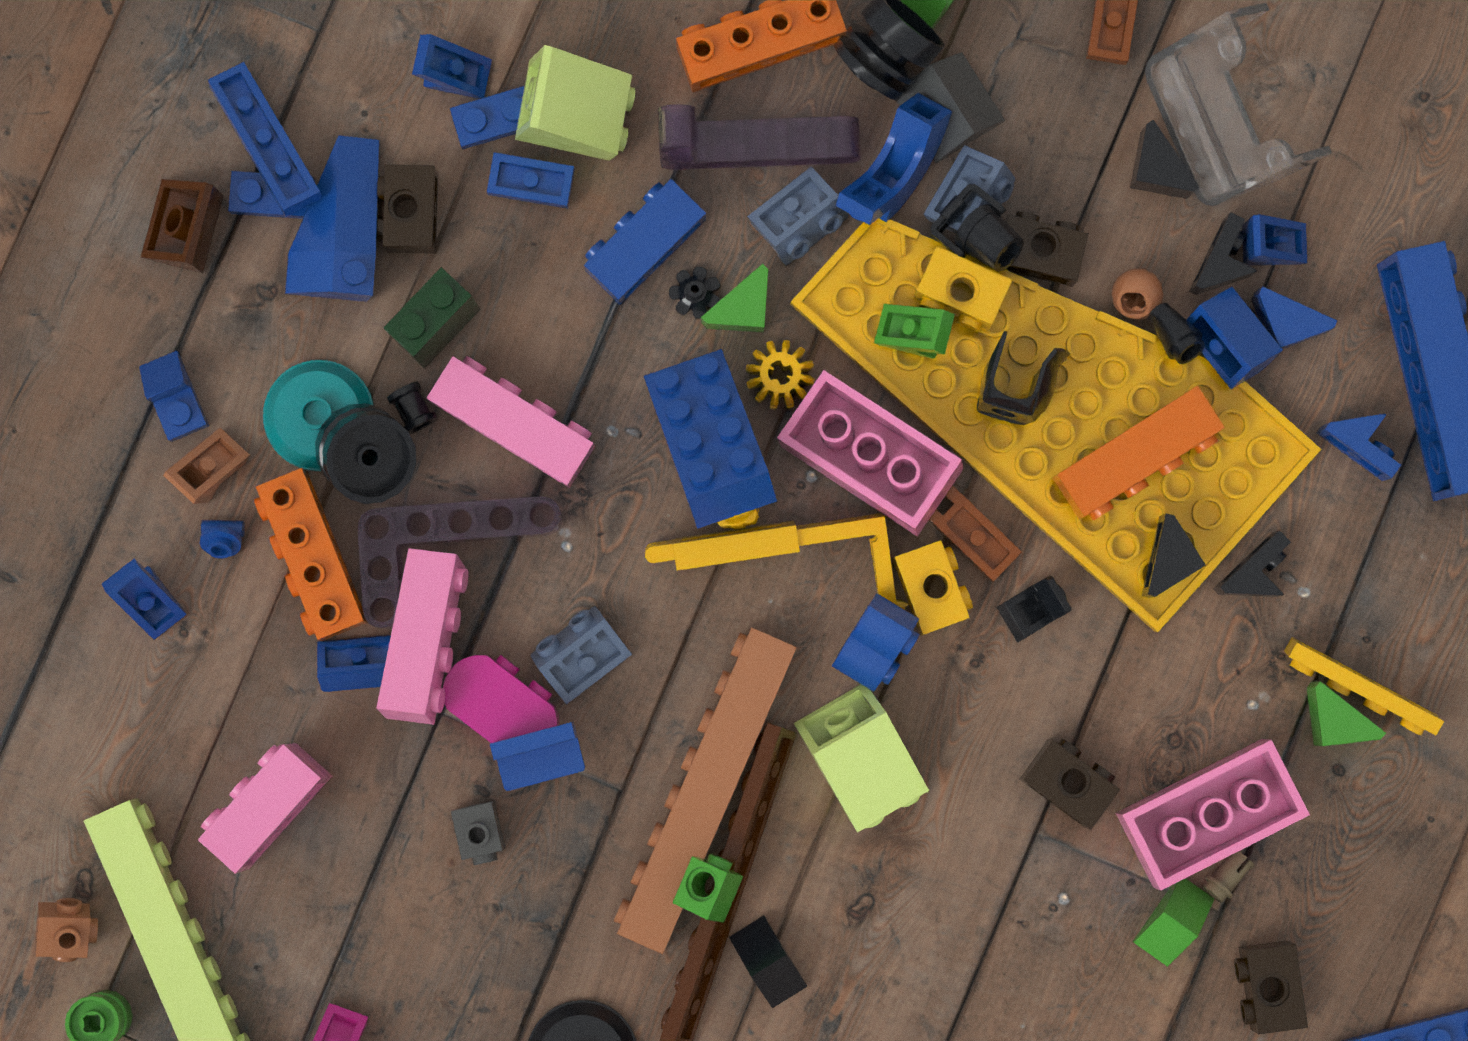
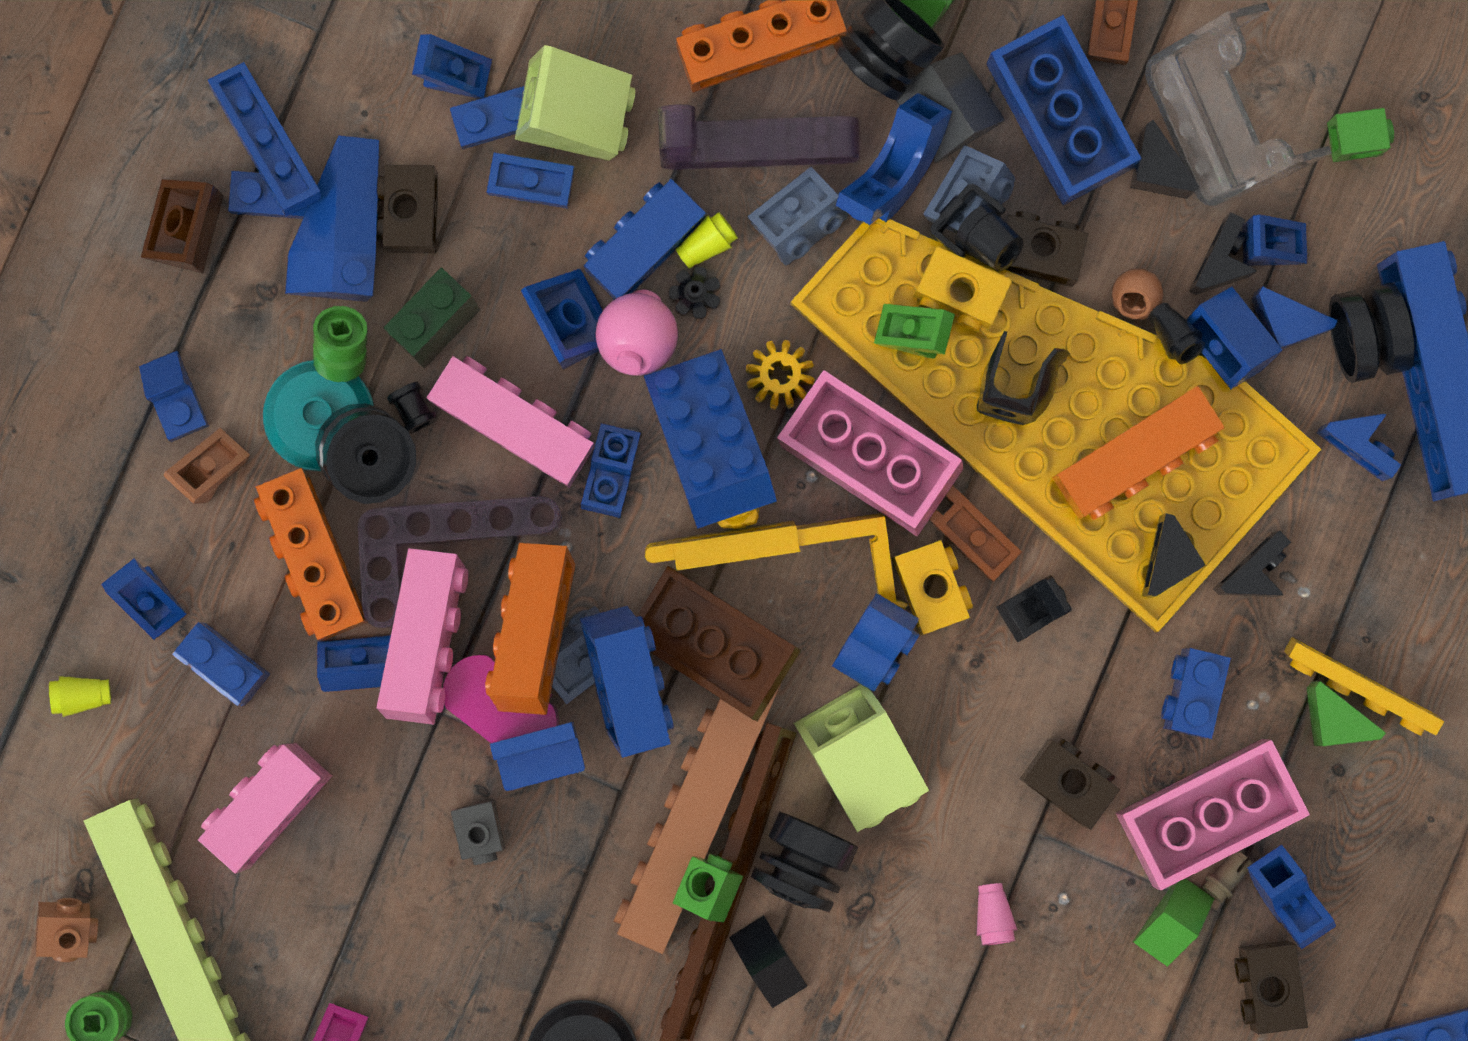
blue plate [200,520,245,559] -> none
bright green slope [701,264,768,333] -> none
none -> neon yellow cone [49,676,111,717]
none -> blue brick [172,622,270,706]
none -> bright green wheel [313,306,368,382]
none -> orange brick [485,543,576,715]
none -> blue slope [521,269,603,370]
none -> blue brick [579,606,674,758]
none -> blue slope [581,423,641,518]
none -> bright pink brick [596,289,678,376]
none -> reddish brown plate [636,566,801,722]
none -> neon yellow cone [675,212,738,269]
none -> black wheel [751,811,858,913]
none -> bright pink cone [976,883,1018,946]
none -> blue brick [986,15,1142,206]
none -> blue brick [1161,648,1231,739]
none -> blue brick [1247,845,1336,949]
none -> bright green brick [1327,108,1394,162]
none -> black wheel [1329,282,1414,383]

